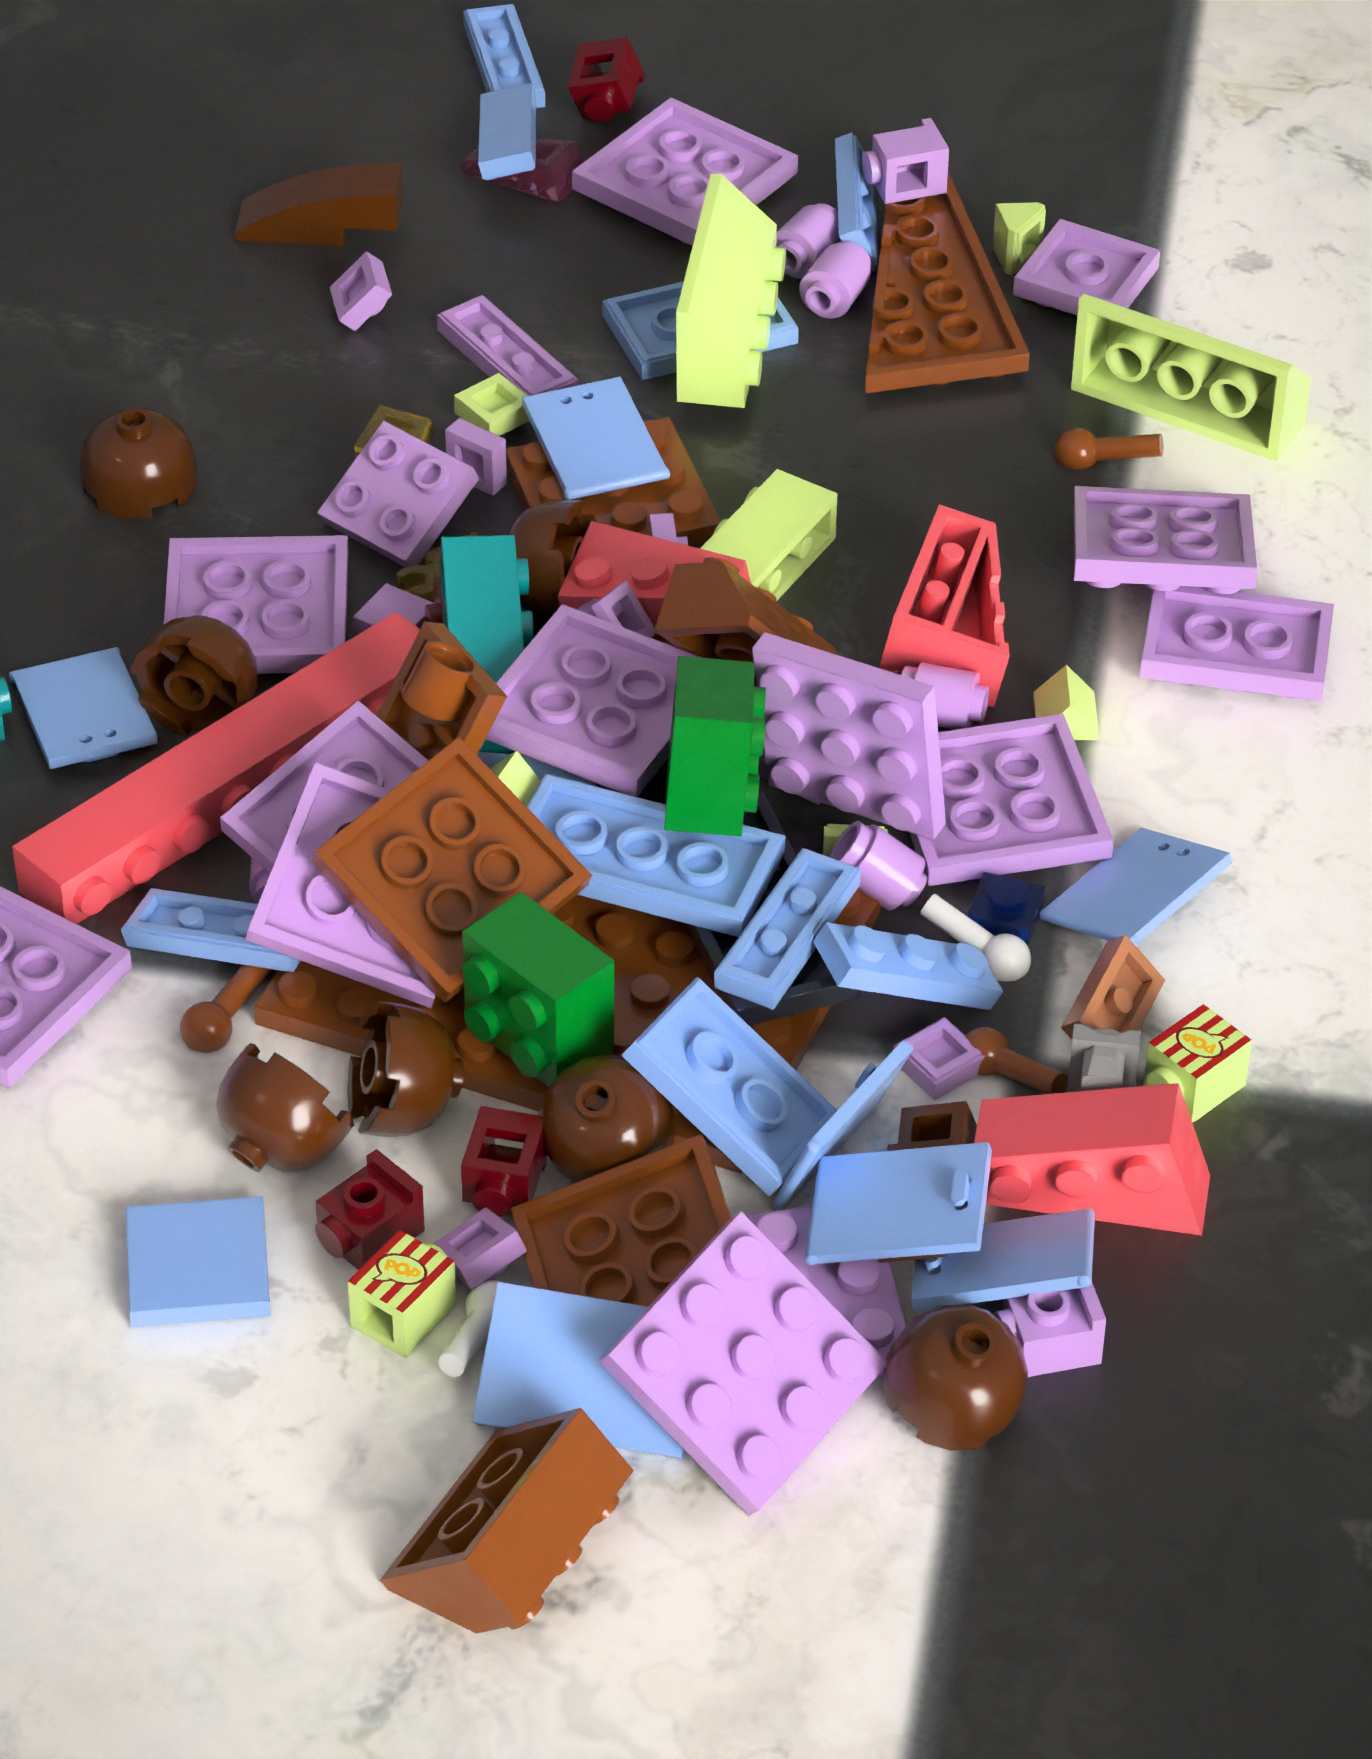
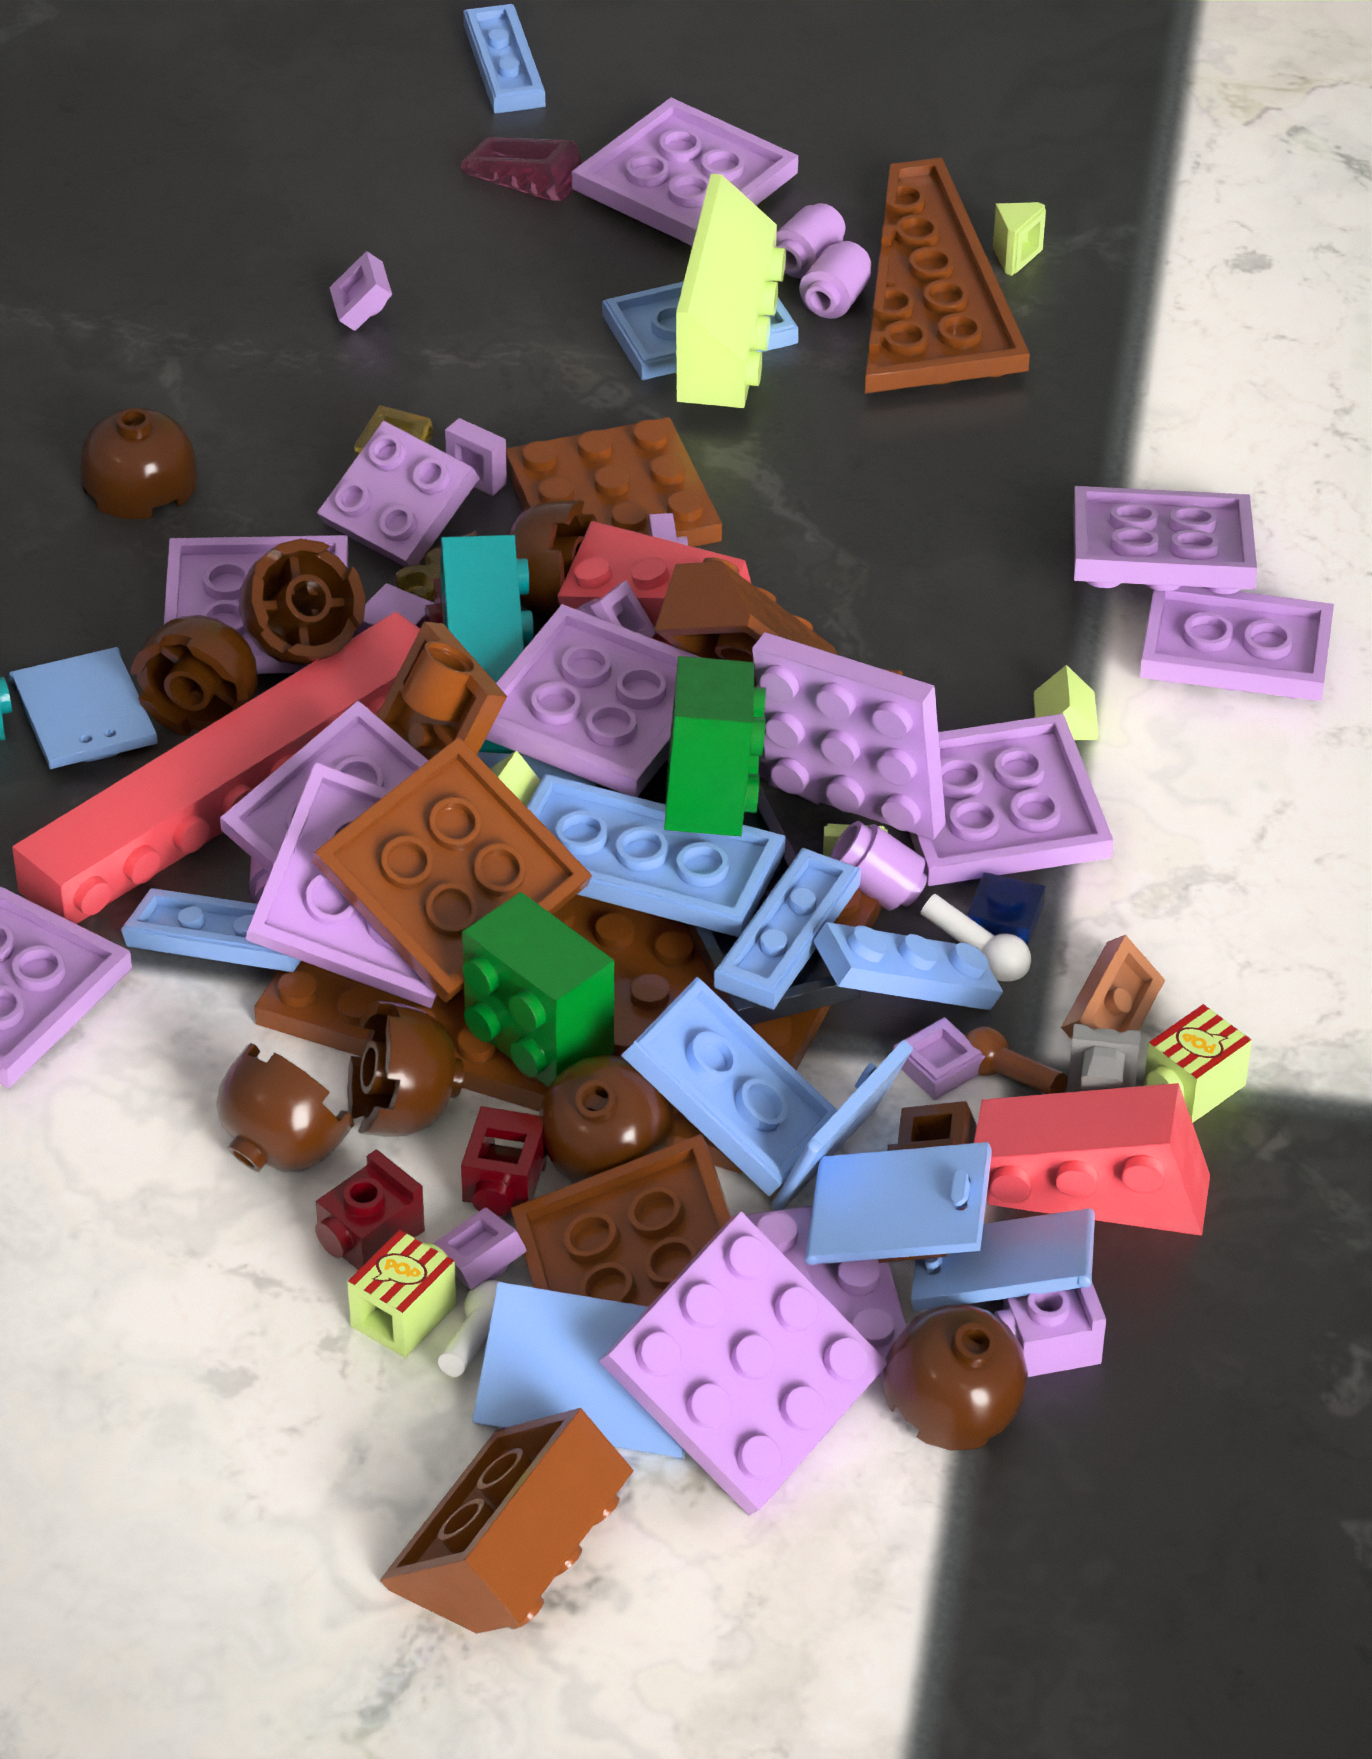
light blue tile [126,1196,271,1327] -> none
dark orange bar [180,965,272,1053] -> none
reddish brown slope [235,163,403,246] -> none
lavender tile [437,295,579,396] -> none
yellowish green plate [454,373,529,436] -> none
light blue tile [478,83,536,180] -> none
light blue container [522,376,670,500] -> none
dark red brick [568,37,645,122] -> none
yellowish green brick [700,469,837,602] -> none
light blue tile [835,132,879,273] -> none
lavender brick [862,118,949,204] -> none
coral wedge [879,504,1010,708] -> none
lavender brick [901,662,989,730] -> none
lavender plate [1013,219,1160,315] -> none
light blue container [1039,827,1232,946] -> none
dark orange bar [1054,428,1164,469] -> none
yellowish green slope [1071,293,1311,461] -> none
none -> reddish brown cylinder [239,538,365,665]

